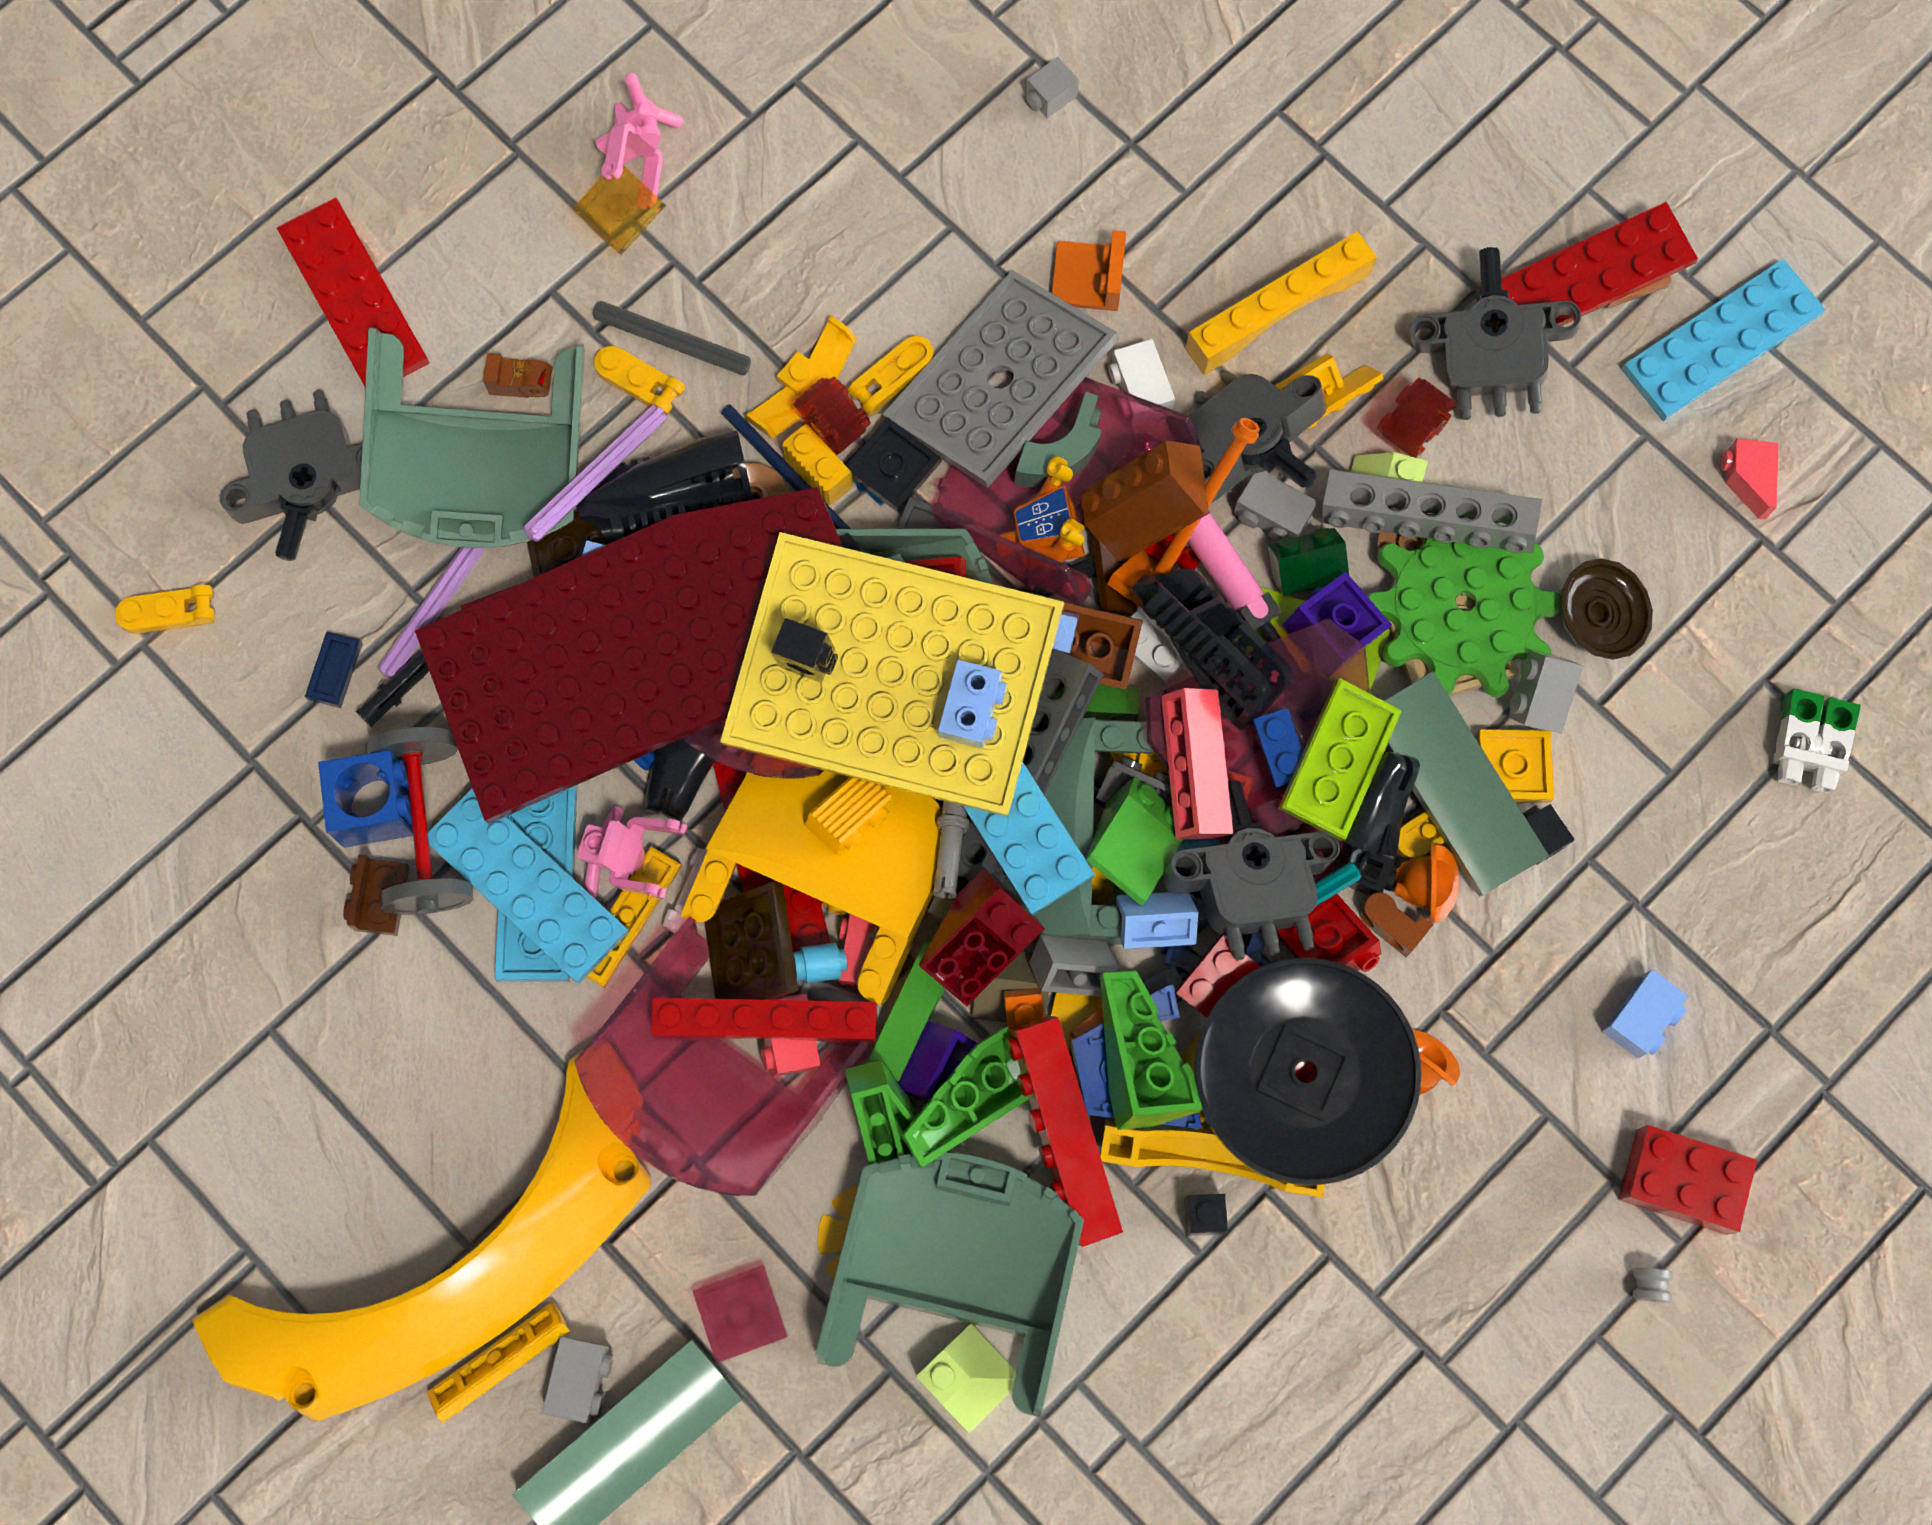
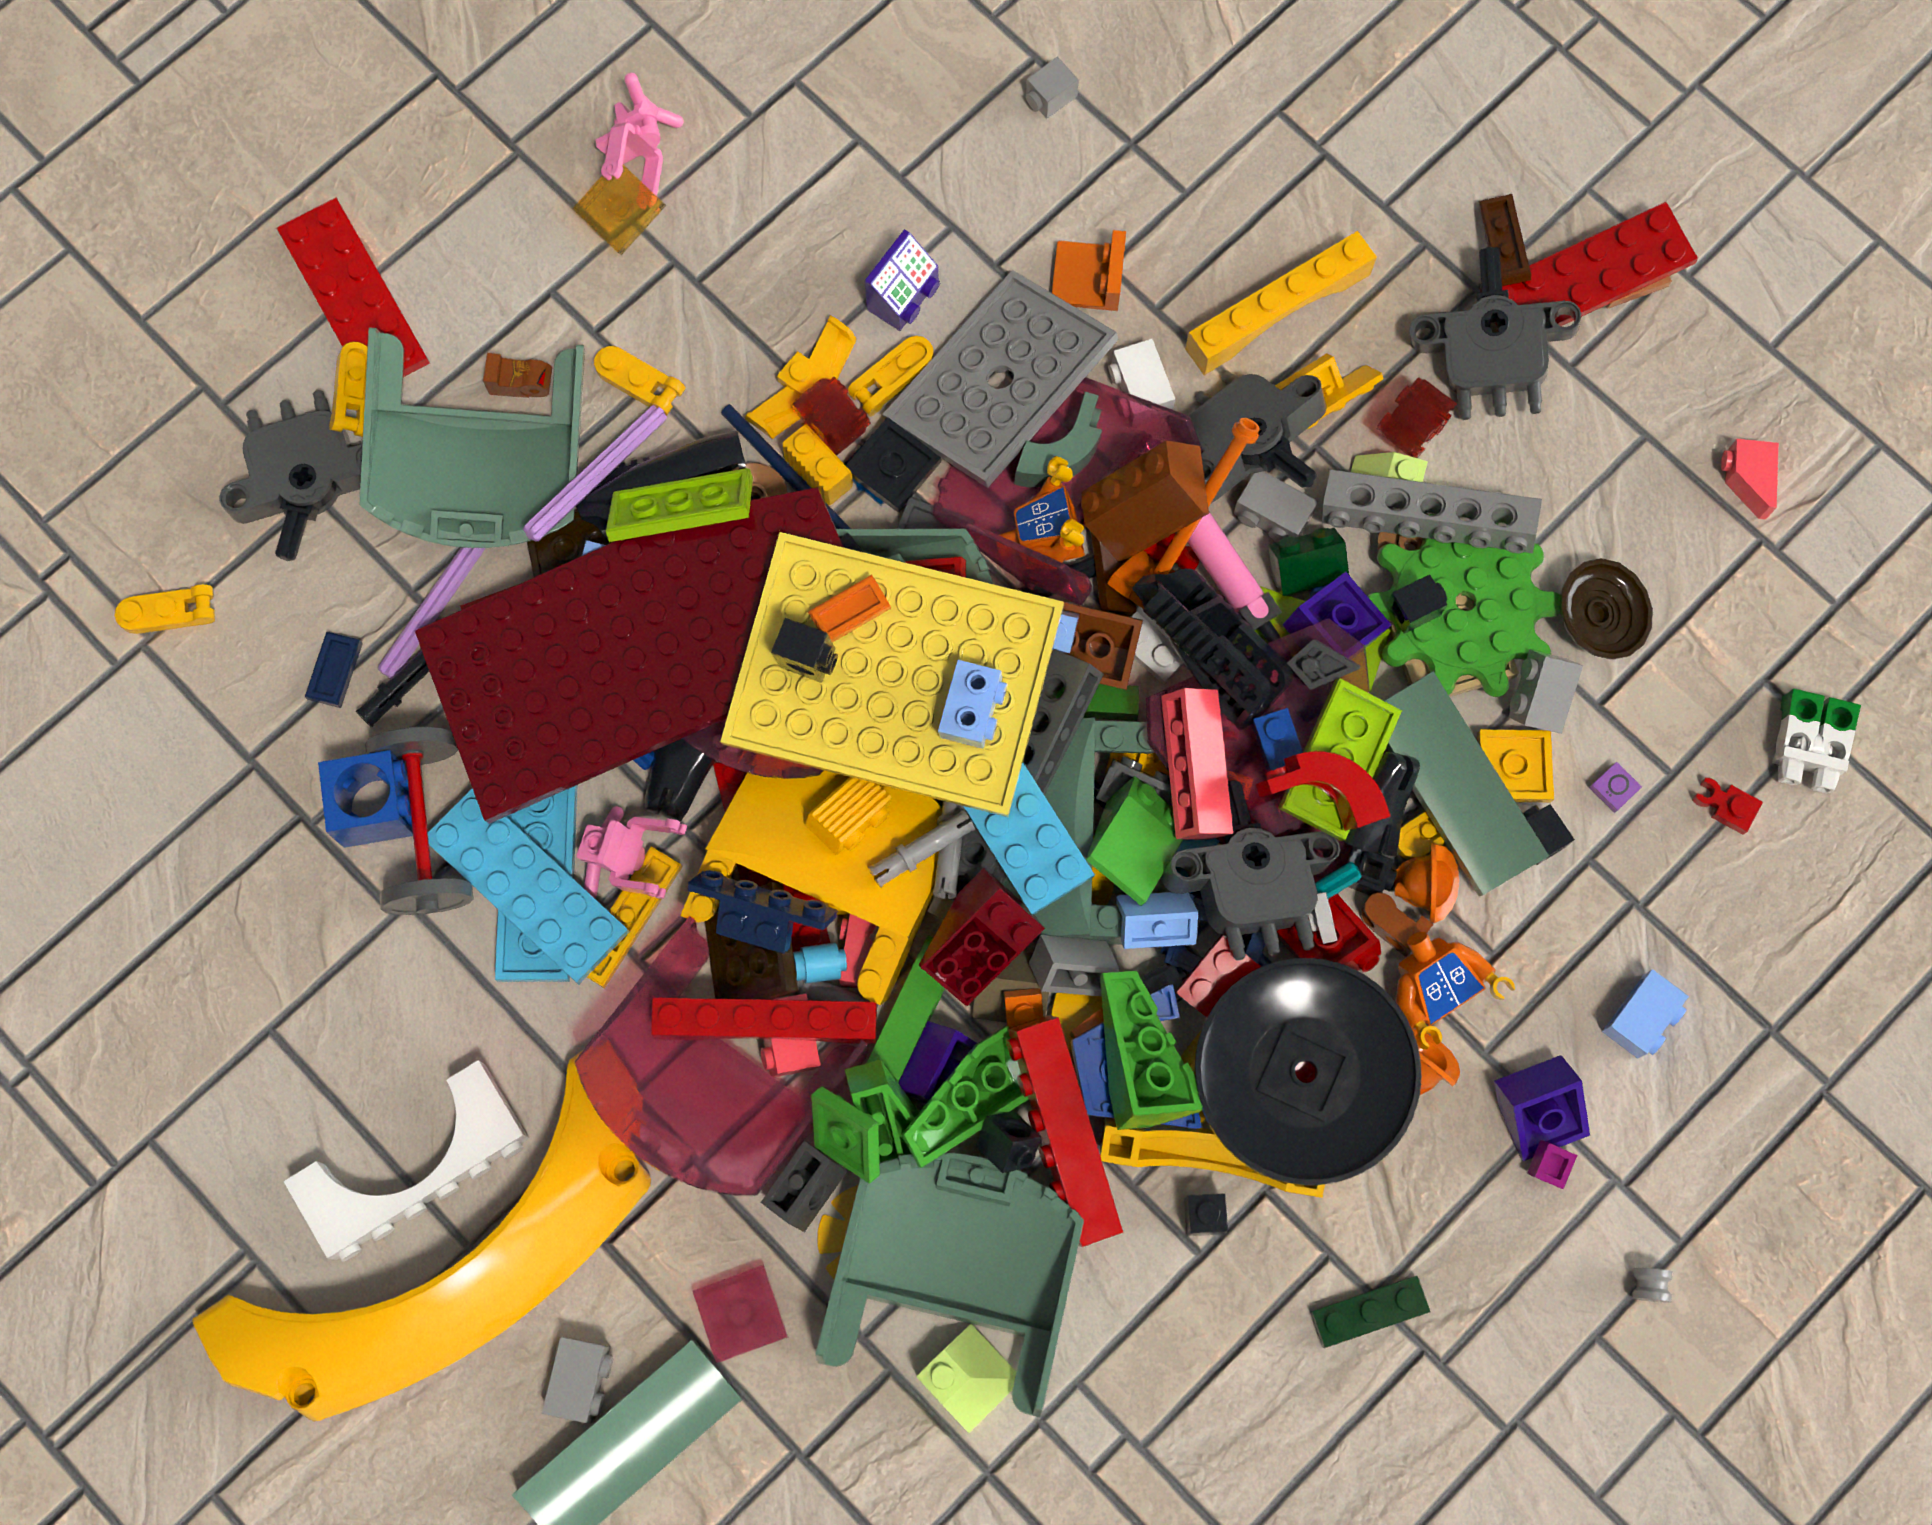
reddish brown bracket [343,854,410,936] -> none
yellow plate [426,1301,570,1423] -> none
dark grey axle [592,301,751,376] -> none
white bar [662,848,707,935] -> none
red brick [1618,1125,1757,1235] -> none
medium azure plate [1621,259,1826,422] -> none
none -> white arch [283,1060,529,1262]
none -> yellow plate [329,342,368,437]
none -> lime tile [606,468,753,542]
none -> dark blue bracket [687,870,837,954]
none -> dark grey brick [760,1140,848,1232]
none -> orange tile [808,575,891,643]
none -> bright green plate [811,1086,880,1184]
none -> slope [864,229,940,331]
none -> light grey pin [868,810,975,888]
none -> black brick [976,1111,1041,1173]
none -> red arch [1255,751,1391,831]
none -> dark grey piece [1287,639,1361,690]
none -> white plate [1308,892,1338,944]
none -> dark green plate [1310,1276,1431,1348]
none -> black brick [1387,574,1448,634]
none -> torso [1396,932,1515,1050]
none -> reddish brown tile [1479,194,1531,286]
none -> dark purple slope [1494,1055,1590,1161]
none -> magenta plate [1527,1140,1578,1189]
none -> medium lavender tile [1589,762,1642,813]
none -> red plate [1692,778,1763,835]

